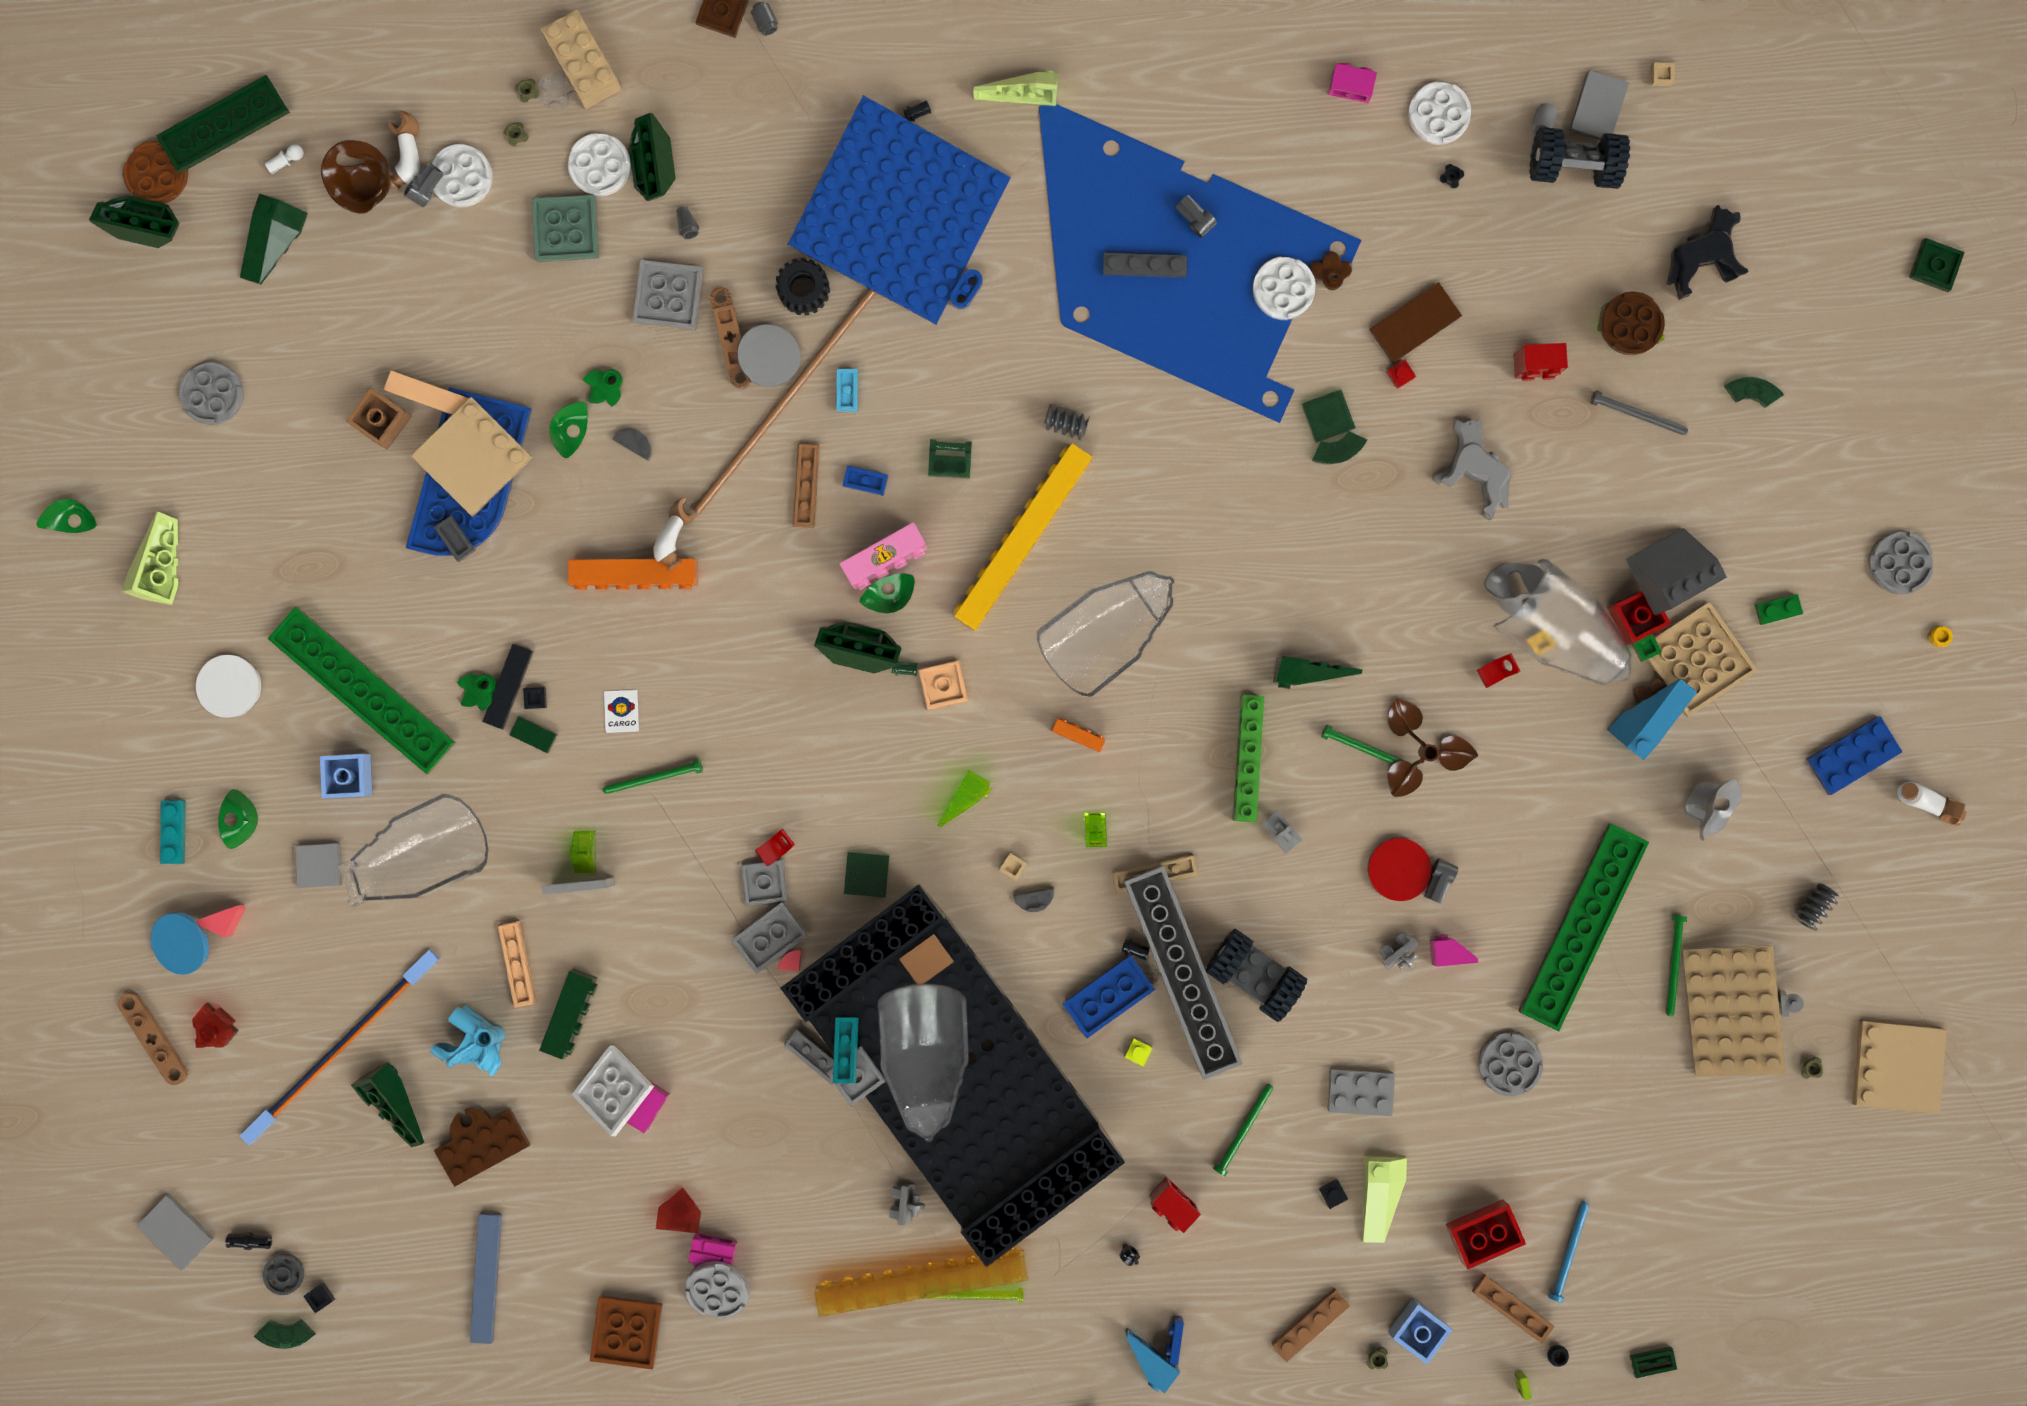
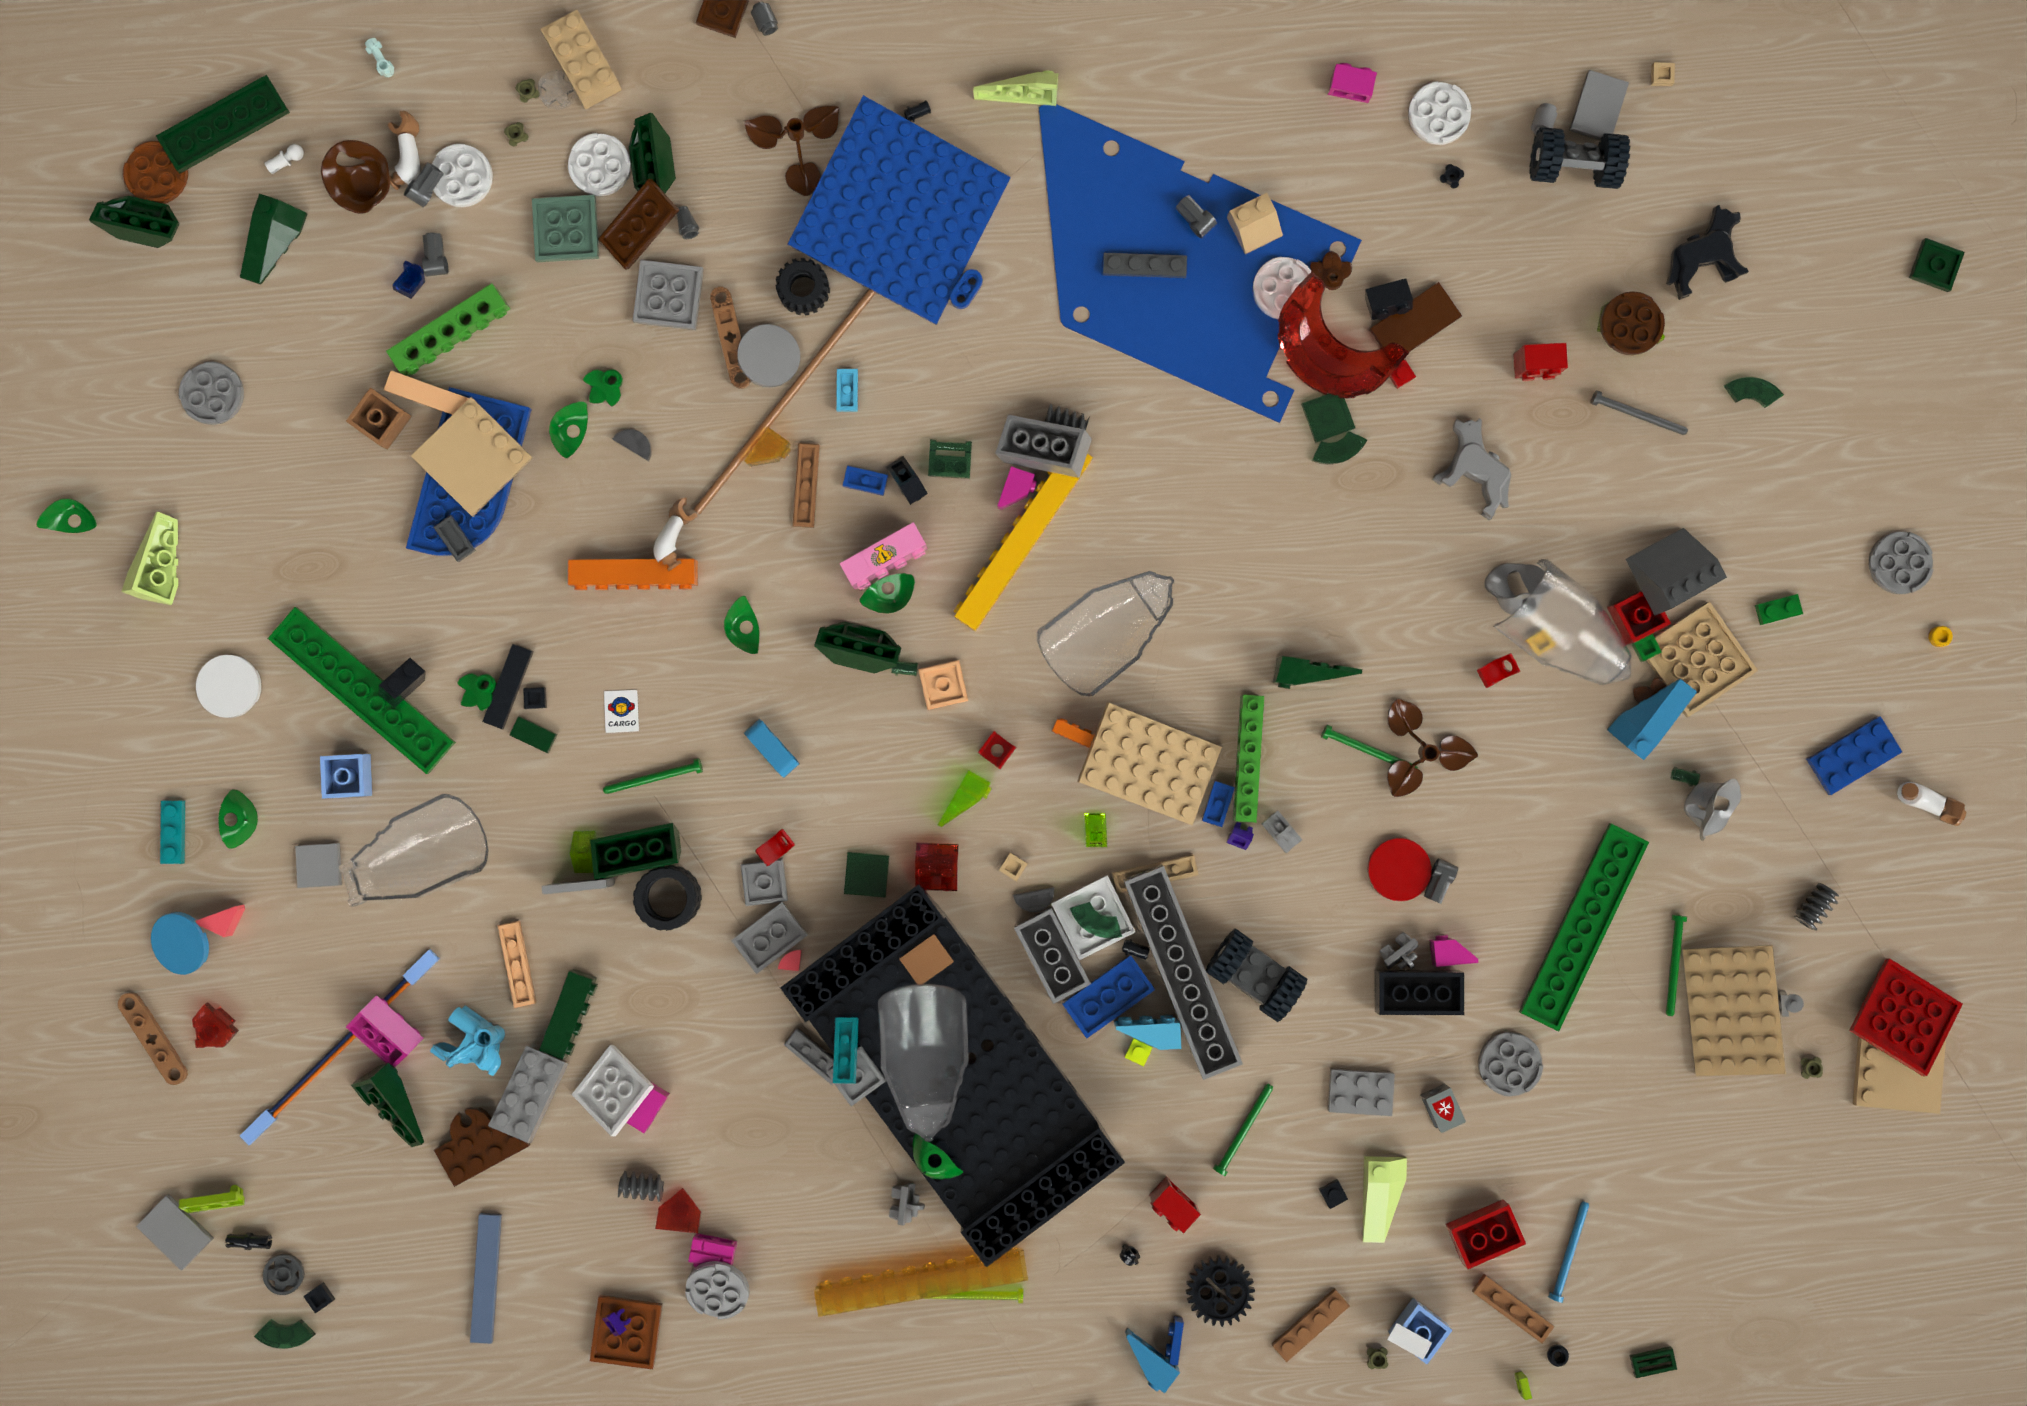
none -> lime hinge [179,1185,245,1213]
none -> dark pink slope [346,995,424,1067]
none -> light aqua bar [365,38,394,78]
none -> black brick [379,658,426,708]
none -> bright green brick [386,283,510,376]
none -> clear blue bracket [392,261,425,299]
none -> dark grey piece [422,233,449,277]
none -> light grey brick [488,1046,568,1143]
none -> dark green slope [590,823,681,880]
none -> reddish brown tile [598,179,679,270]
none -> dark purple tile [603,1309,631,1336]
none -> dark grey piece [618,1171,664,1202]
none -> black tyre [633,865,702,931]
none -> green piece [724,596,760,654]
none -> clear yellow slope [744,427,791,467]
none -> dark azure beam [744,719,800,778]
none -> reddish brown plant [745,106,839,196]
none -> black slope [886,456,928,505]
none -> green piece [913,1133,963,1179]
none -> clear red slope [915,843,959,891]
none -> red piece [978,731,1017,769]
none -> light grey brick [996,415,1092,478]
none -> dark pink slope [997,467,1037,510]
none -> light grey brick [1014,907,1091,1004]
none -> white plate [1051,875,1135,960]
none -> clear green tile [1070,902,1122,938]
none -> tan plate [1077,702,1222,825]
none -> medium azure slope [1114,1014,1182,1050]
none -> black gear [1186,1255,1255,1327]
none -> blue plate [1202,781,1235,827]
none -> dark purple tile [1226,822,1254,850]
none -> tan slope [1227,193,1283,255]
none -> clear red windscreen [1278,272,1410,399]
none -> black brick [1365,278,1413,320]
none -> black brick [1375,970,1464,1015]
none -> white sticker [1388,1323,1432,1359]
none -> piece [1420,1084,1466,1133]
none -> clear green pin [1670,767,1700,787]
none -> red plate [1849,958,1963,1077]

